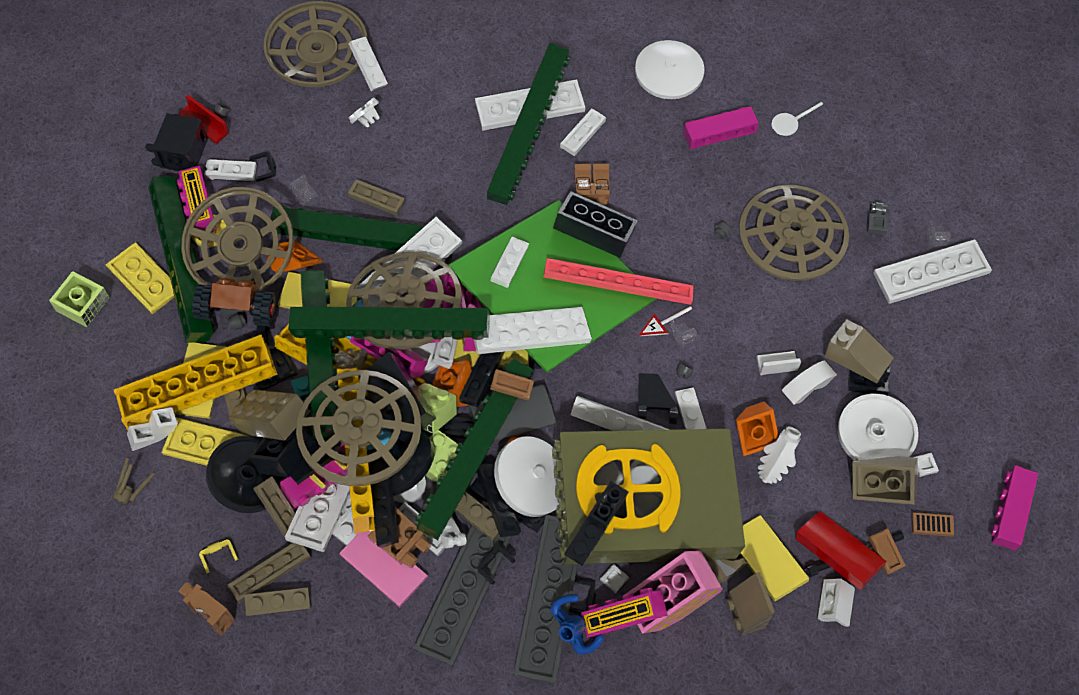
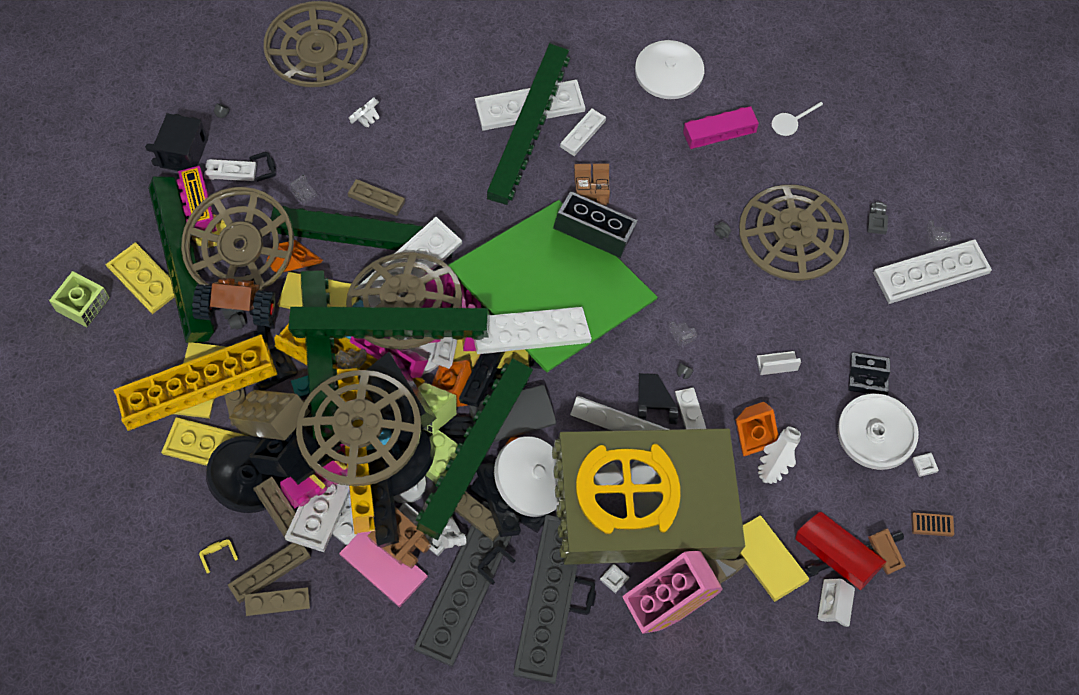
dark tan plant [112,458,155,505] -> none
white brick [127,407,178,451] -> none
red panel [178,95,229,145] -> none
medium nougat hips [178,582,235,636] -> none
white plate [349,36,388,91] -> none
white plate [490,237,529,288] -> none
medium nougat tile [490,369,534,400] -> none
coral plate [544,258,693,305] -> none
blue piece [550,594,604,655] -> none
black slope [564,481,629,566] -> none
brick [581,588,668,638] -> none
piece [638,306,692,336] -> none
dark tan slope [726,572,775,635] -> none
white brick [782,360,837,405] -> none
dark tan slope [825,319,894,383] -> none
dark tan slope [853,456,918,505] -> none
dark pink brick [990,465,1039,551] -> none

